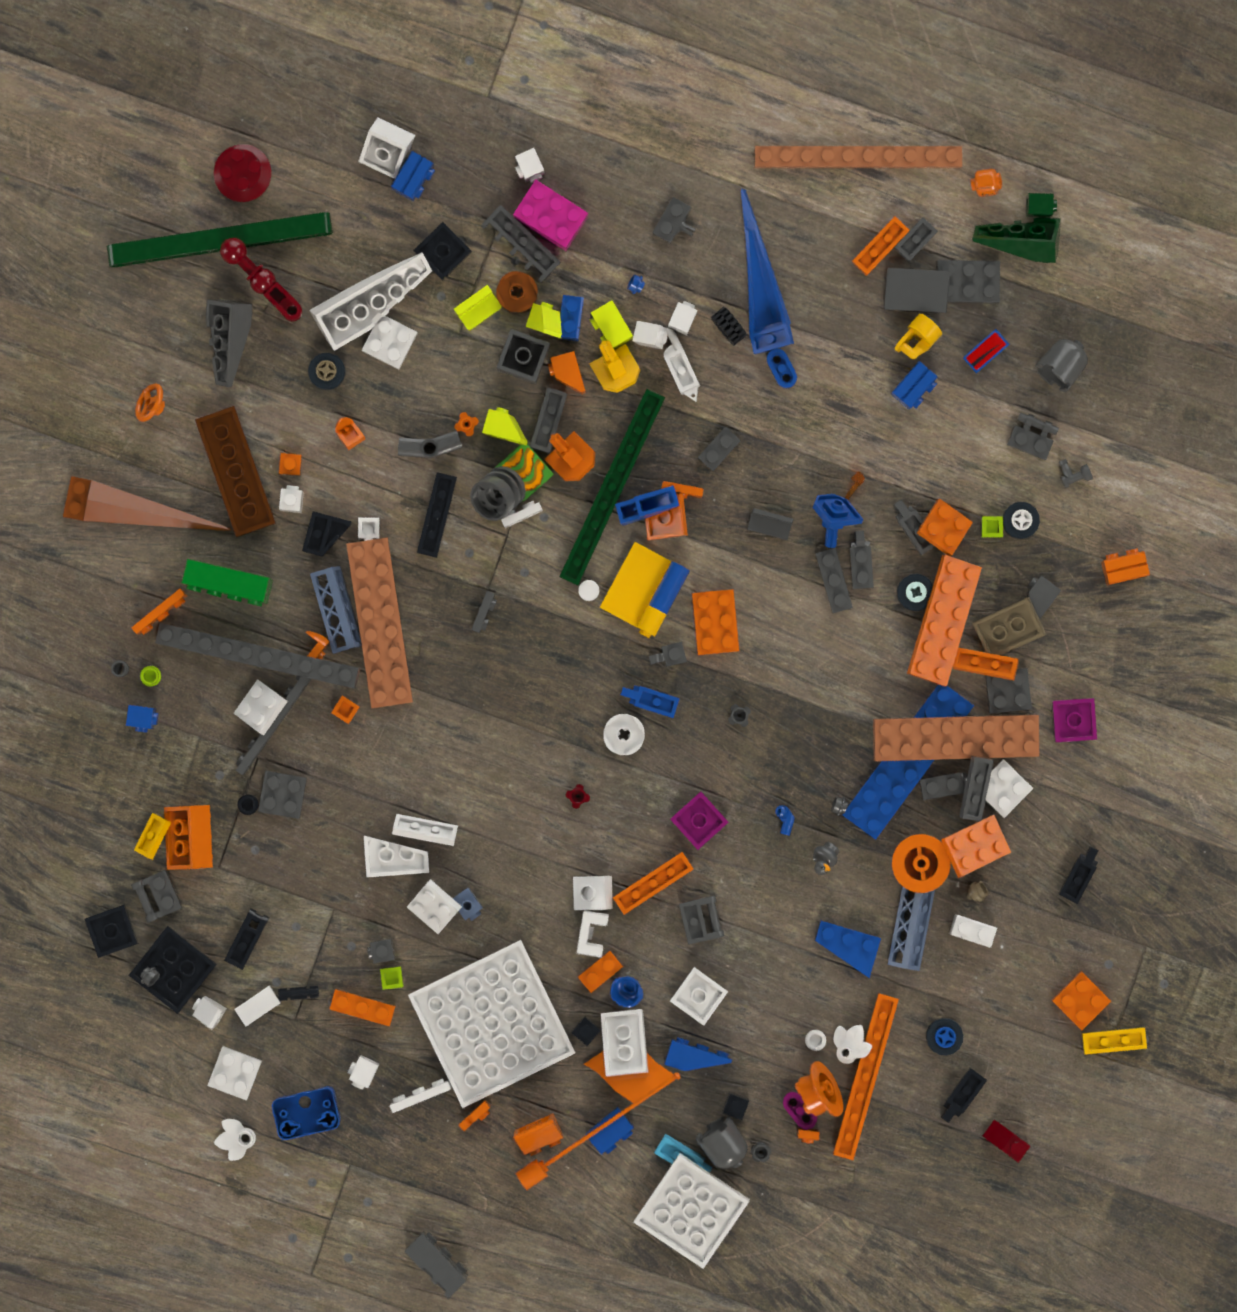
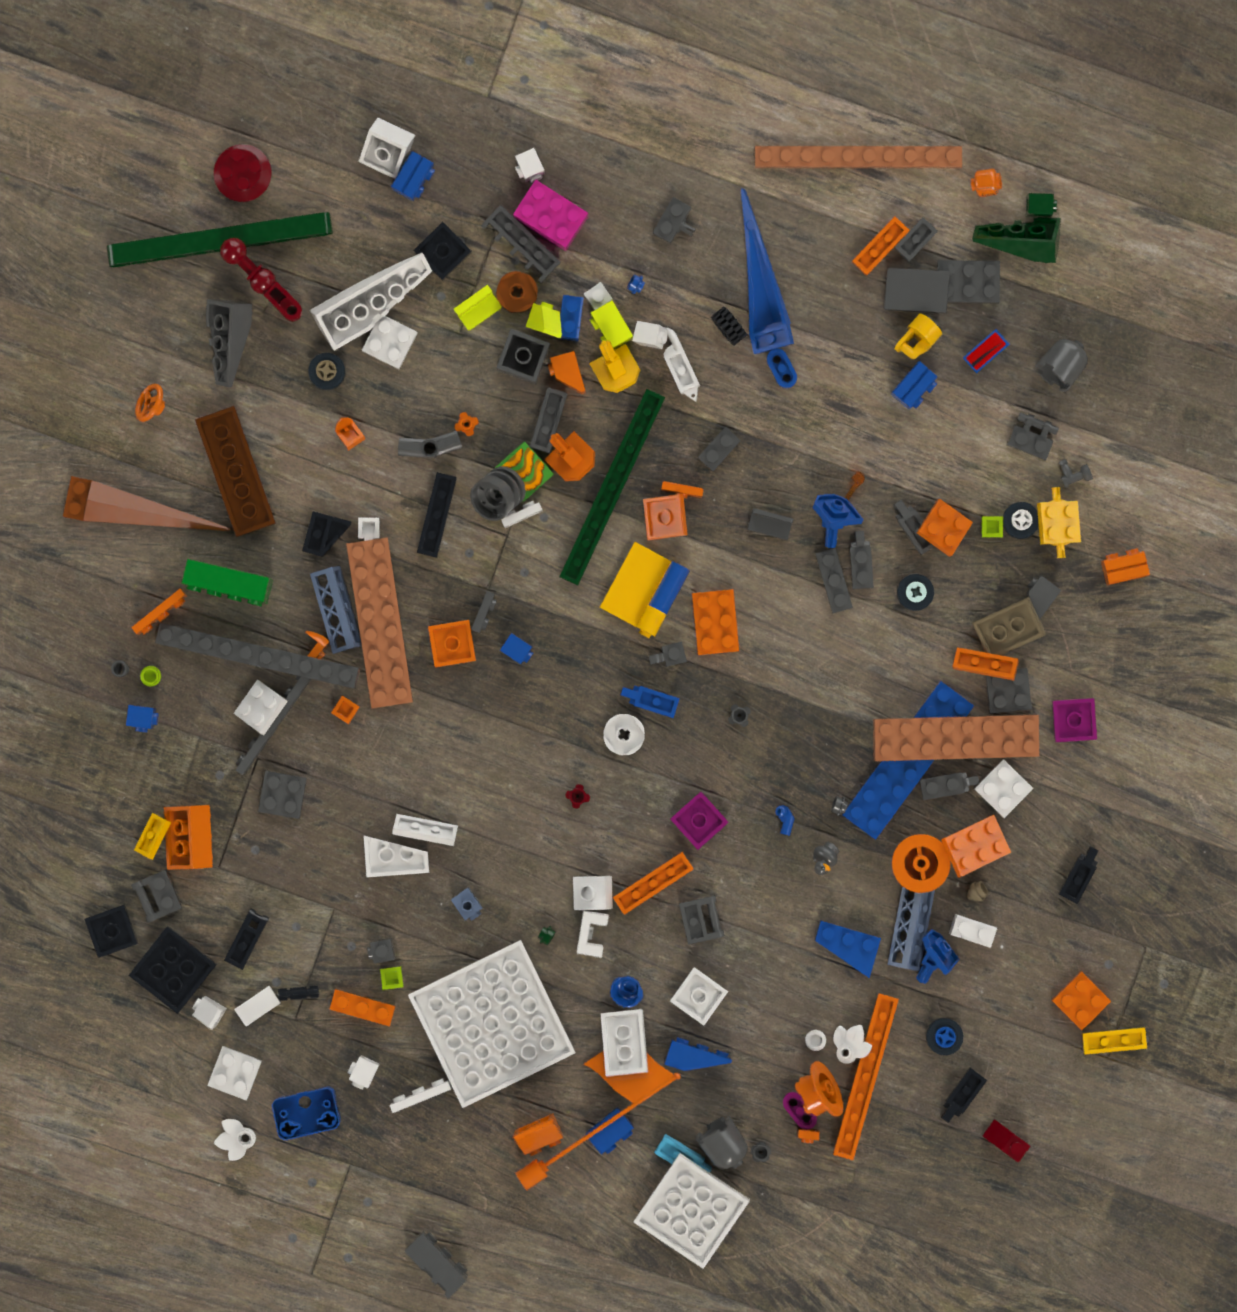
dark grey plate [140,967,160,987] -> none
black plate [237,794,259,815] -> none
orange plate [279,453,302,476] -> none
white brick [279,485,304,513] -> none
white plate [407,879,462,934] -> none
orange plate [458,1100,491,1131] -> none
neon yellow slope [482,407,528,446] -> none
black brick [571,1016,601,1046] -> none
orange plate [578,951,623,993] -> none
white tile [579,580,599,601] -> none
blue slope [615,485,680,526] -> none
white brick [668,301,697,335] -> none
black brick [722,1091,749,1120] -> none
orange plate [907,555,982,686] -> none
dark grey plate [959,756,994,821] -> none
none -> orange plate [428,620,476,668]
none -> blue brick [500,633,533,664]
none -> dark green plate [538,926,556,946]
none -> white plate [584,282,613,310]
none -> blue piece [916,929,960,984]
none -> yellow plate [1037,487,1081,558]

